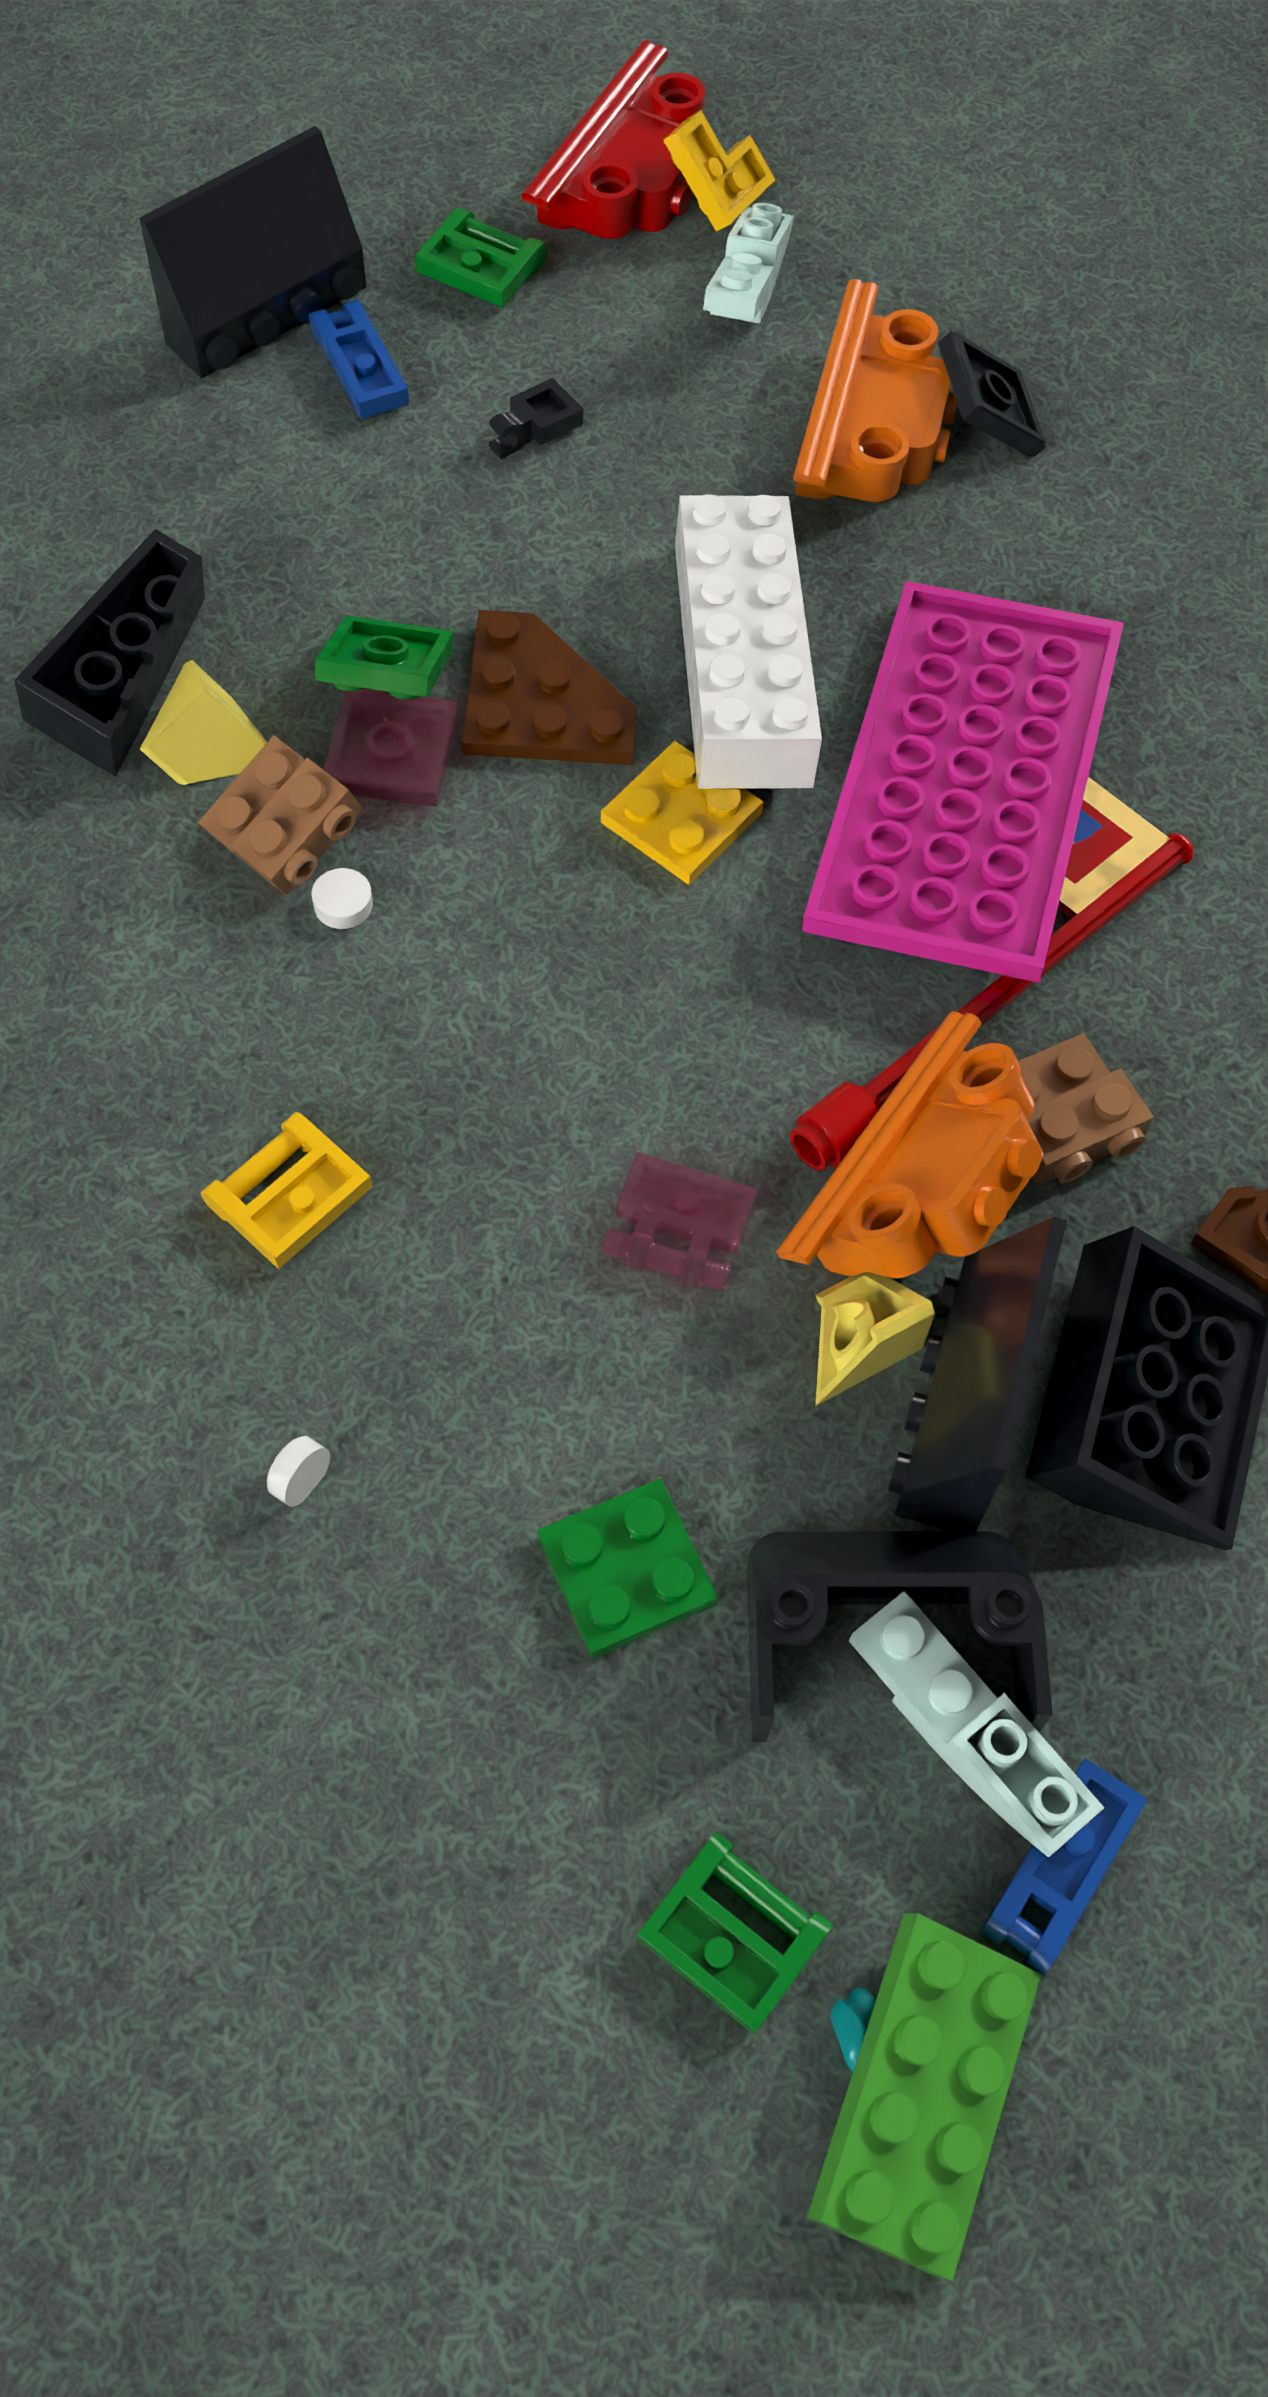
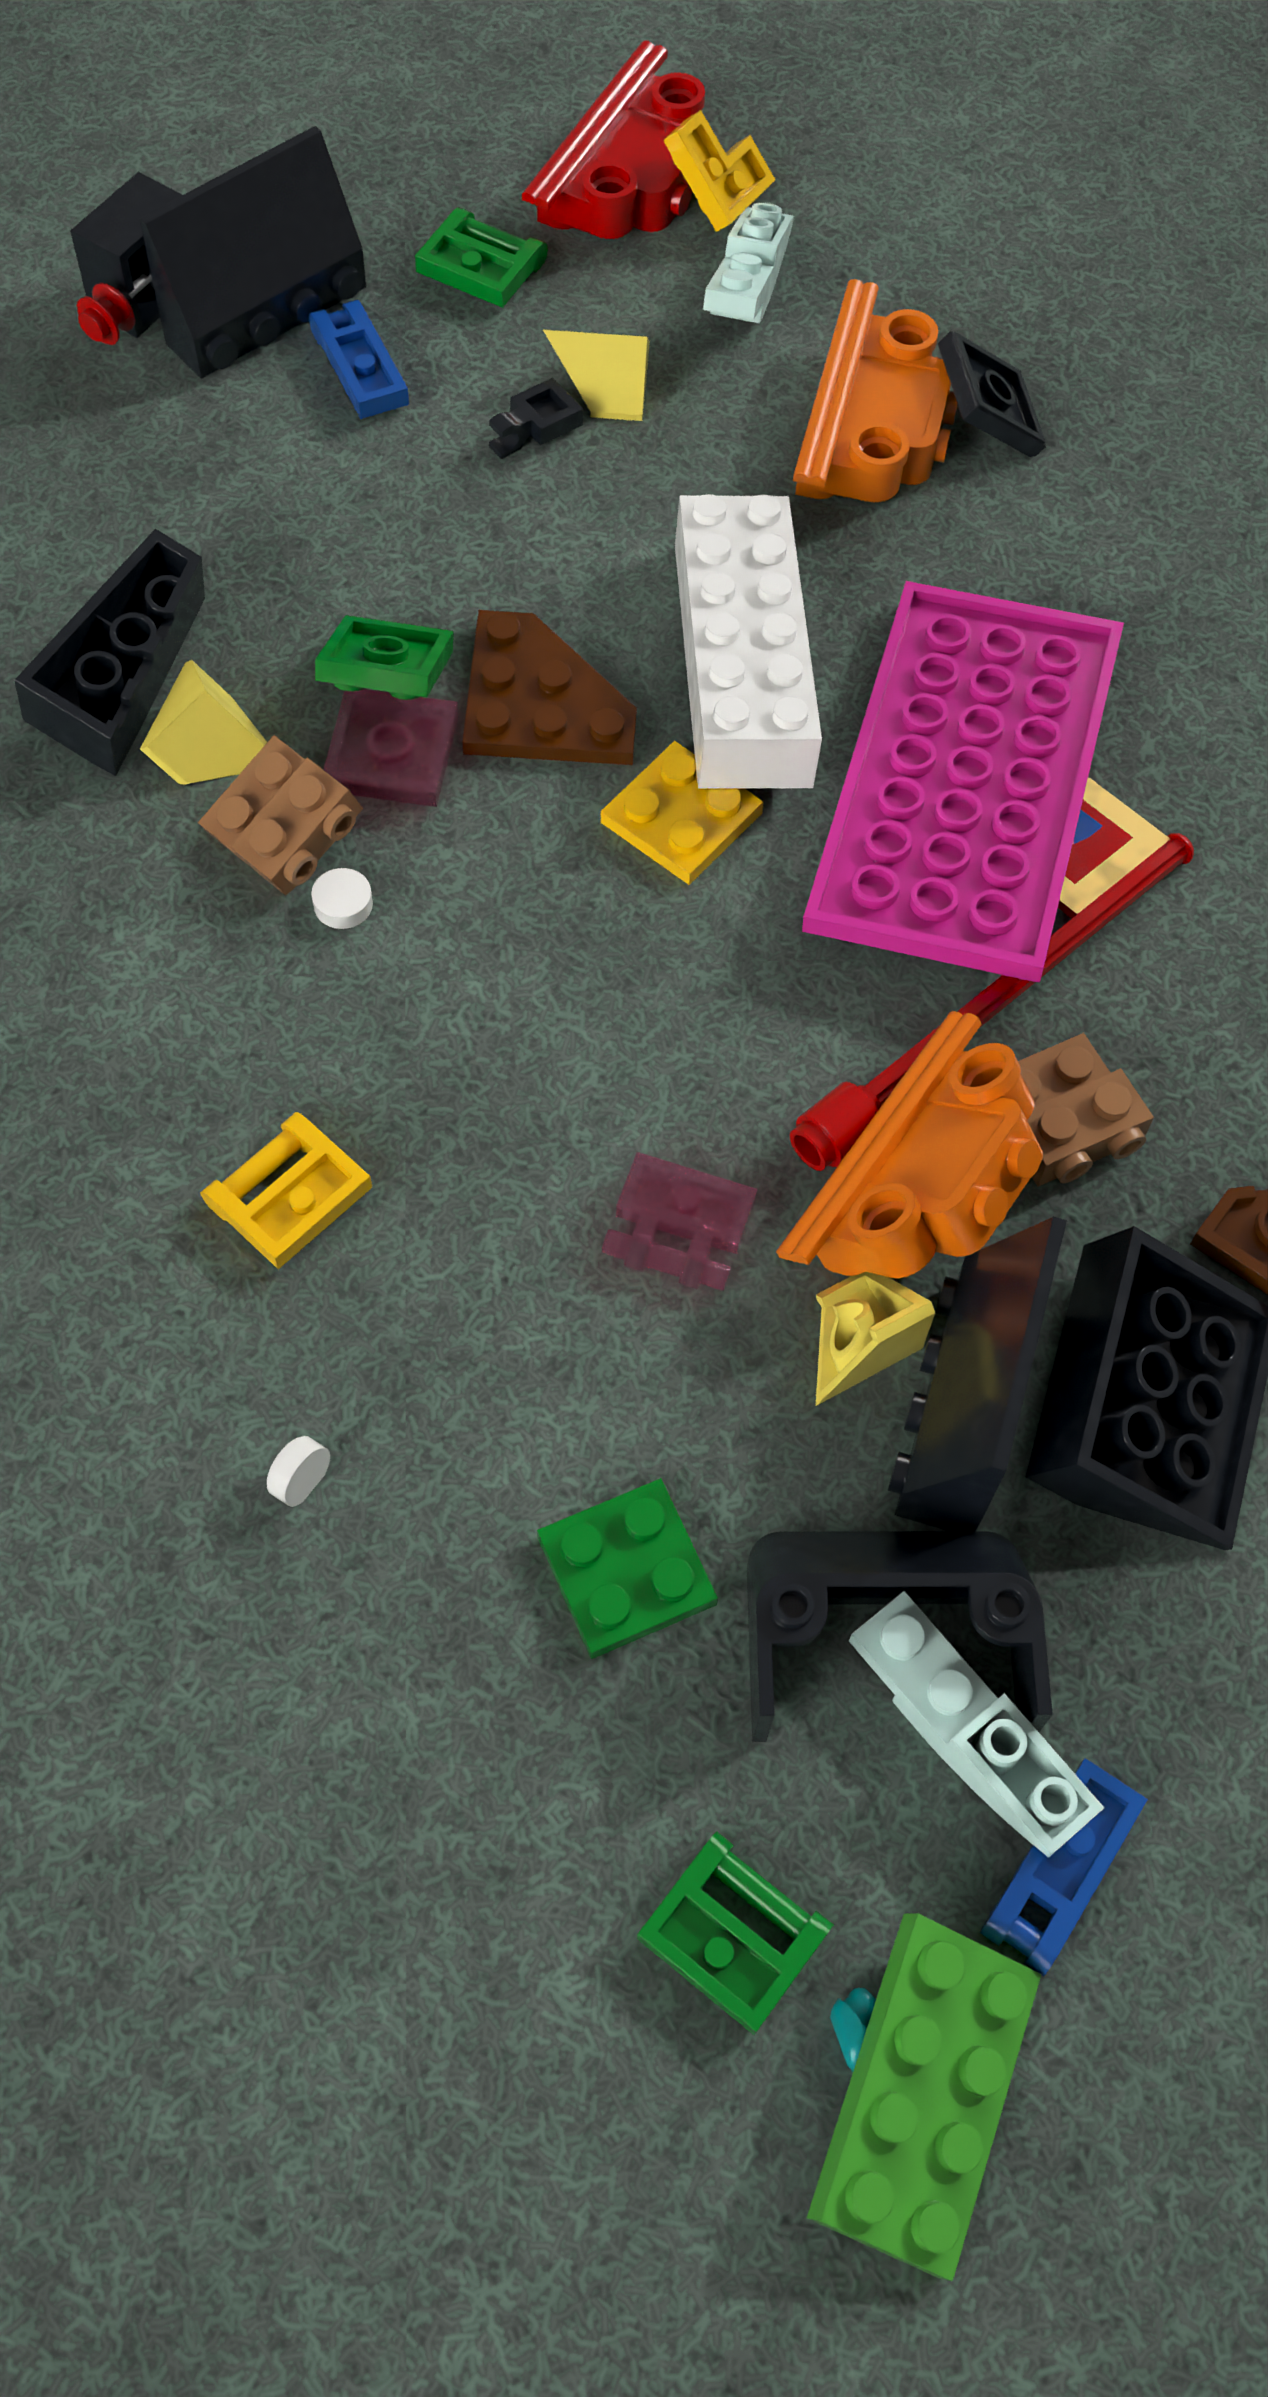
none -> black brick [70,172,182,345]
none -> light yellow slope [543,330,650,421]

